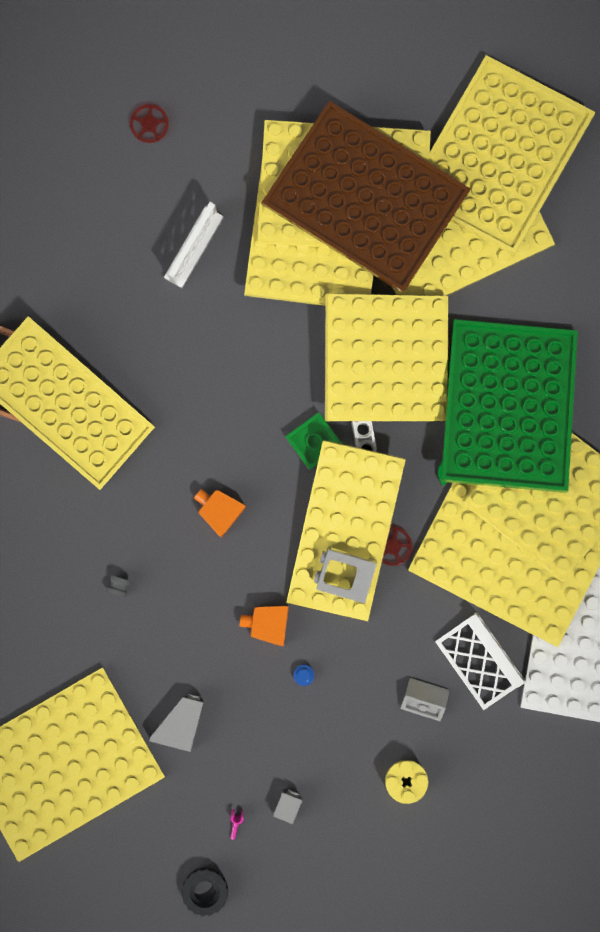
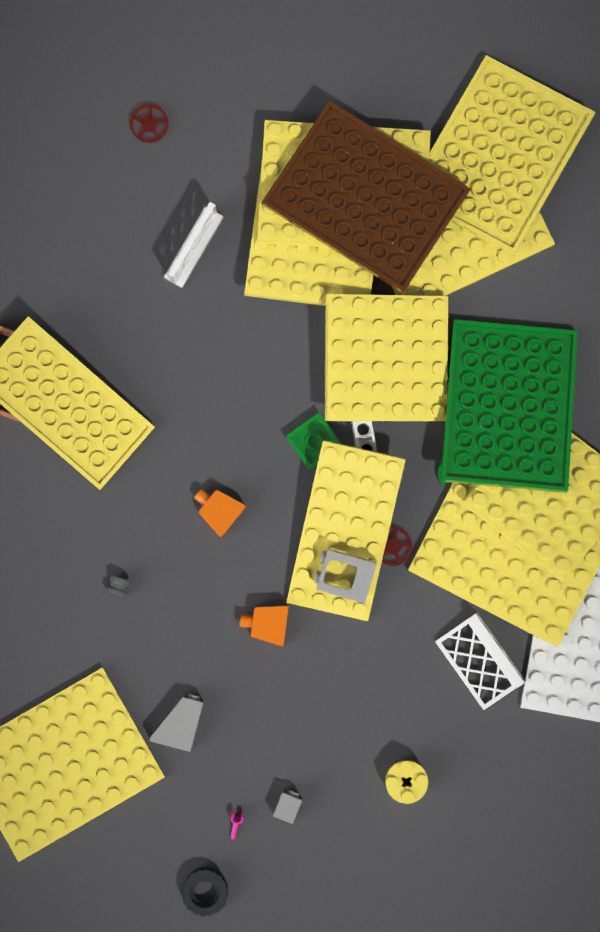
blue plate [294,665,315,686] -> none
light grey panel [400,678,449,721] -> none

